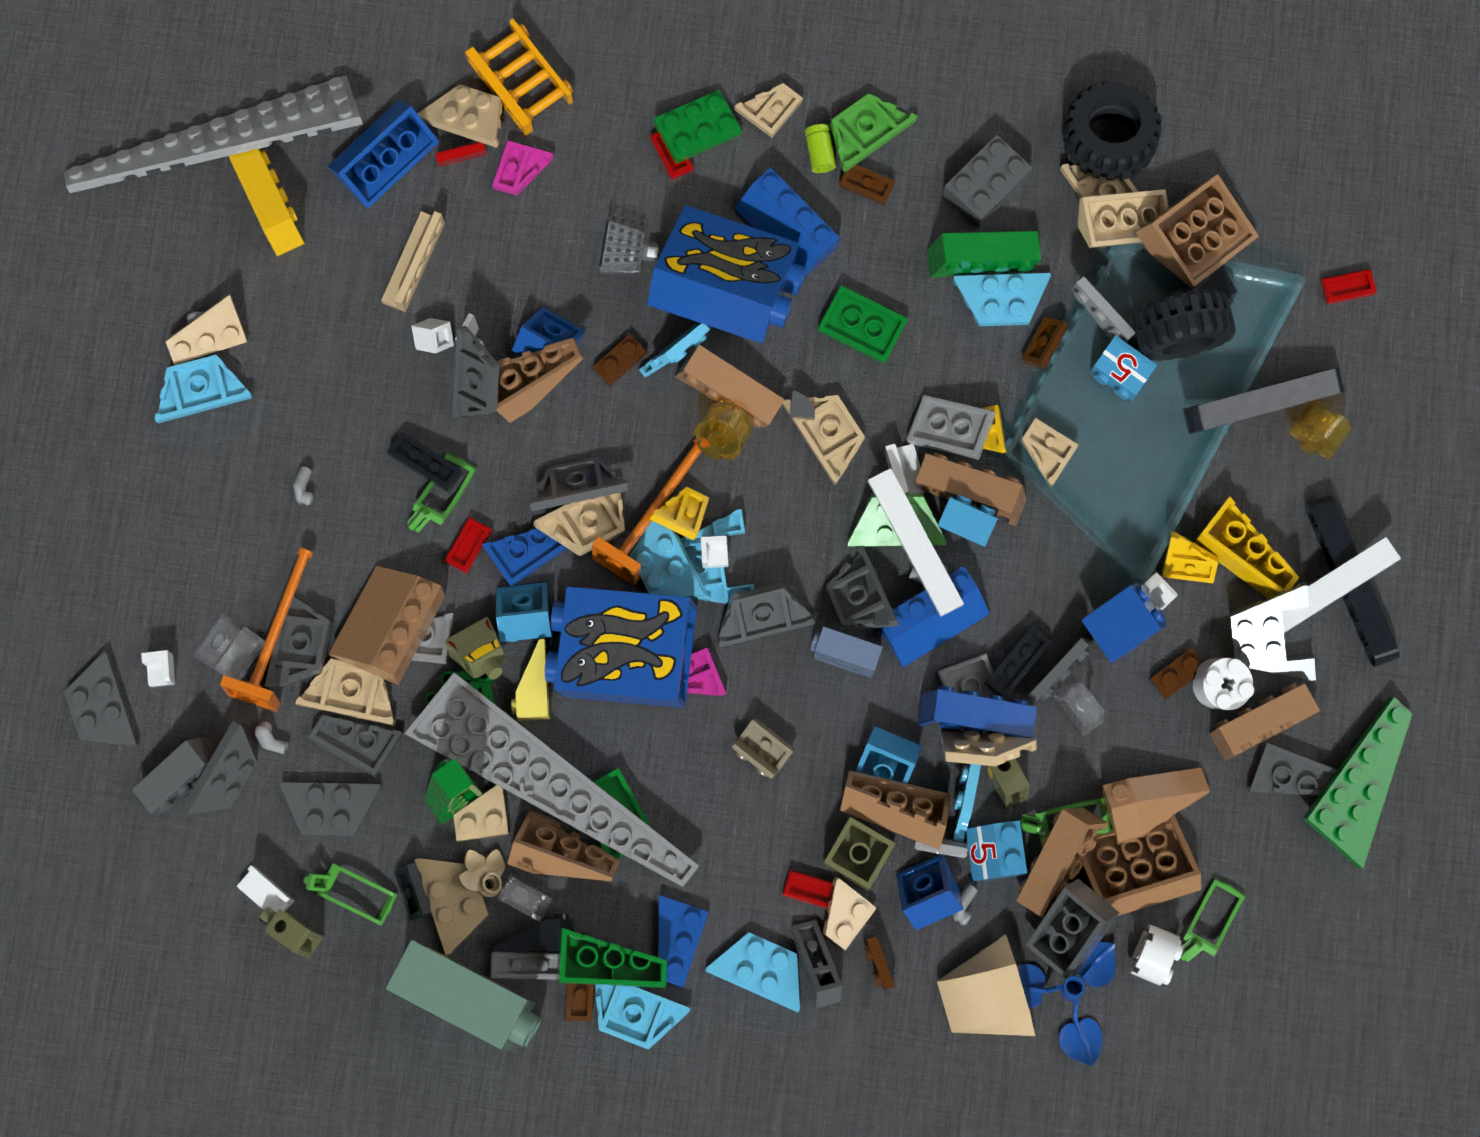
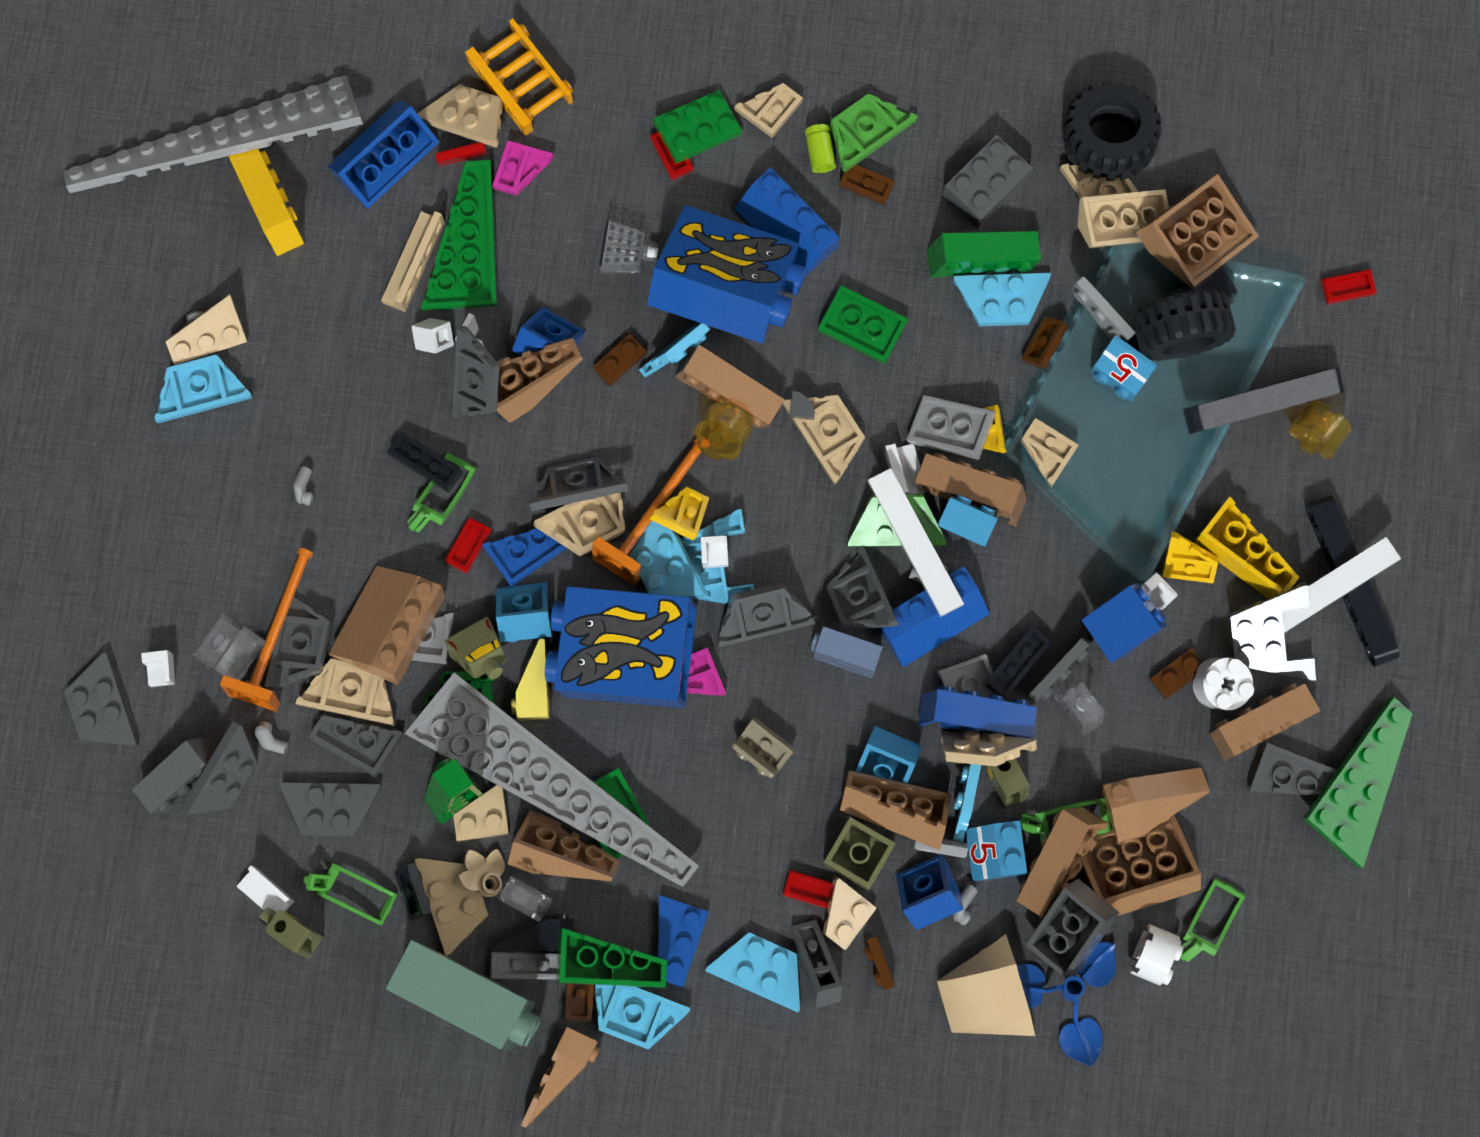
none -> green wing [421,160,497,311]
none -> medium nougat wedge [521,1027,600,1128]

